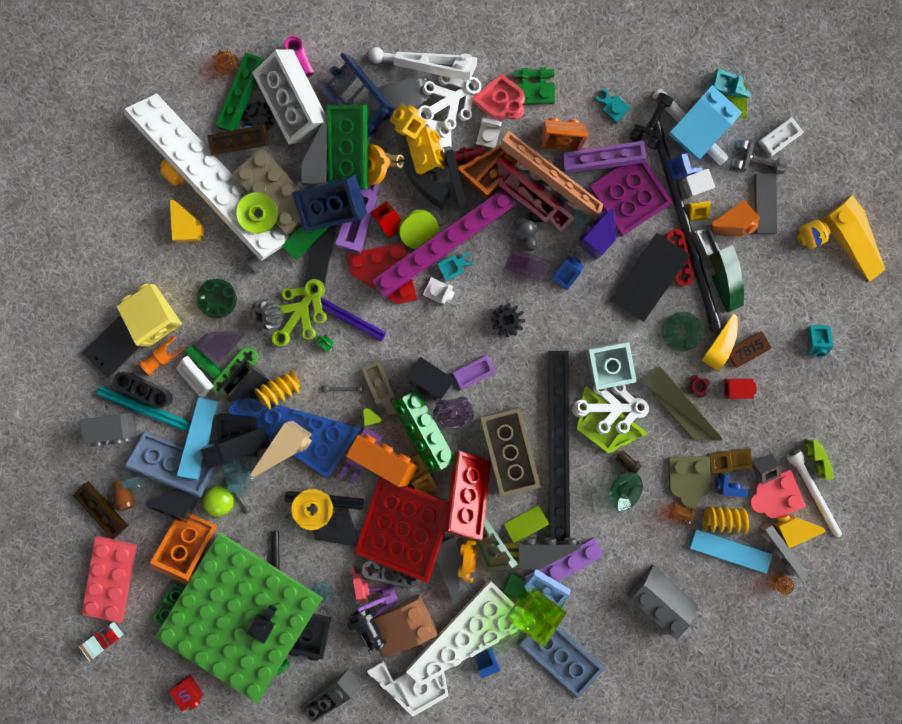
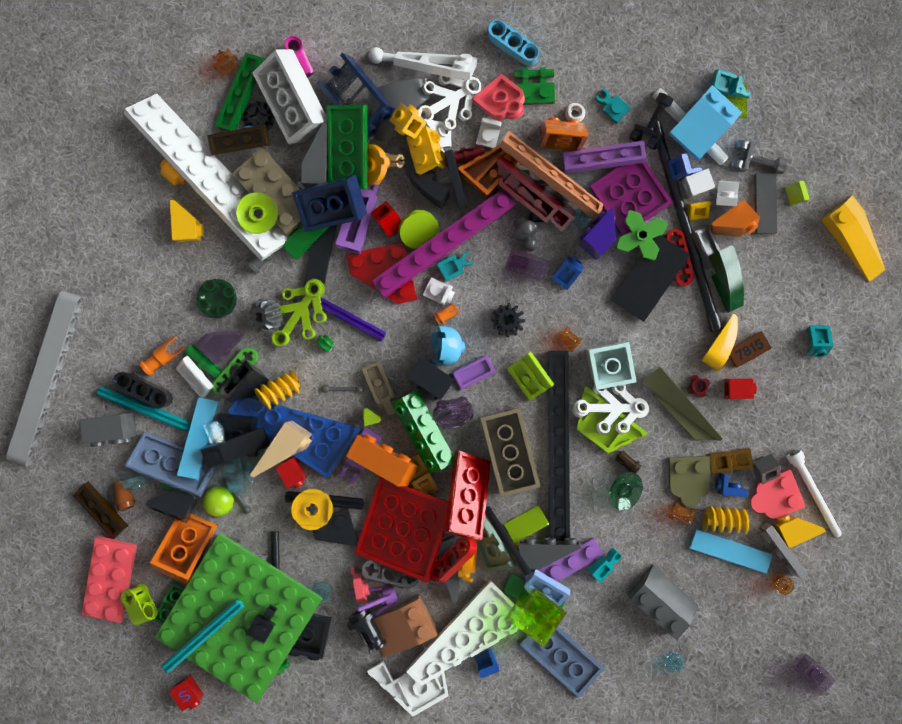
leg [79,622,124,662] -> none
black container [82,316,140,378] -> none
light yellow slope [117,283,182,347] -> none
dark grey slope [300,668,361,723] -> none
clear green plate [662,312,703,352] -> none
white plate [758,117,804,158] -> none
yellow head [797,220,831,249] -> none
lime slope [804,439,834,480] -> none
none -> light grey beam [6,291,84,466]
none -> lime piece [121,583,157,626]
none -> teal axle [161,599,244,673]
none -> clear light blue plate [203,421,225,443]
none -> red brick [275,457,307,489]
none -> red beam [430,537,477,583]
none -> medium azure cylinder [431,326,465,366]
none -> orange pin [433,303,460,325]
none -> black bar [485,506,532,578]
none -> medium azure beam [488,20,539,67]
none -> lime plate [507,352,554,401]
none -> clear orange bush [556,326,583,352]
none -> white plate [565,103,585,122]
none -> teal plate [588,548,622,583]
none -> bright green plant [616,210,668,261]
none -> clear light blue plate [665,652,685,672]
none -> white bracket [716,181,739,206]
none -> lime slope [785,181,810,206]
none -> clear purple slope [793,653,836,695]

